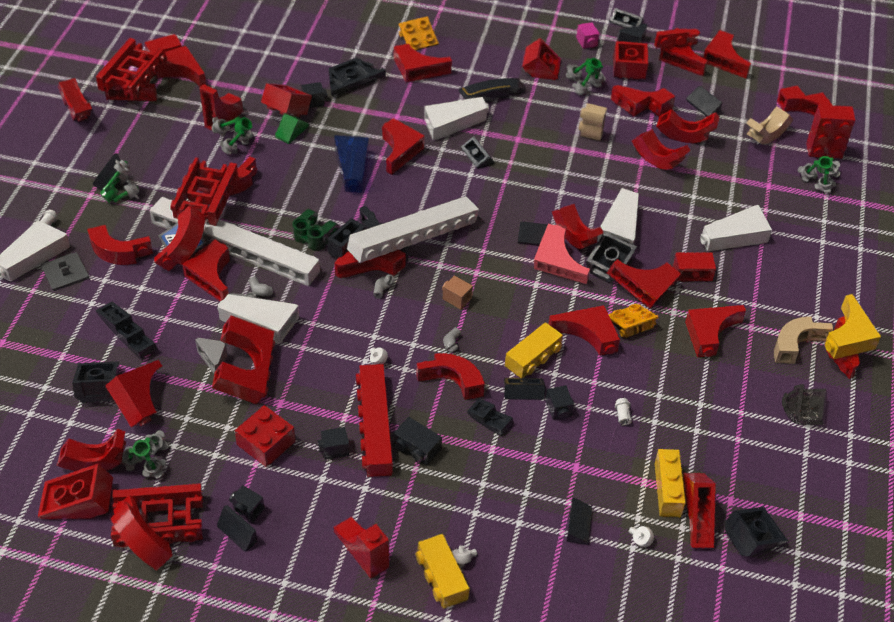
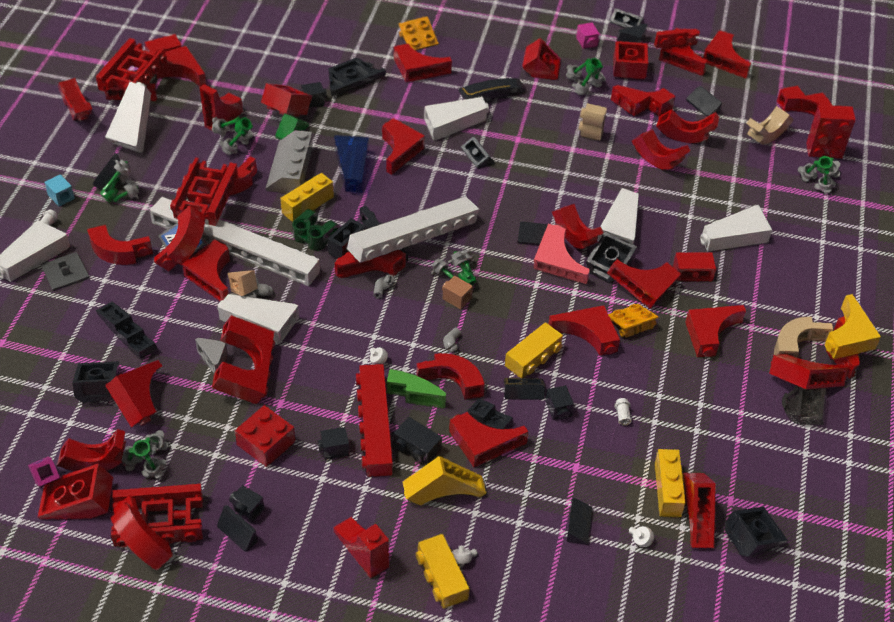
none -> dark pink brick [28,456,60,486]
none -> medium azure brick [45,174,75,206]
none -> white slope [105,82,151,153]
none -> light nougat slope [228,270,258,296]
none -> light grey slope [266,130,313,193]
none -> yellow brick [280,173,334,222]
none -> bright green slope [387,369,446,408]
none -> yellow arch [403,456,486,506]
none -> plant [431,250,477,286]
none -> red arch [449,412,528,467]
none -> red arch [769,354,849,389]

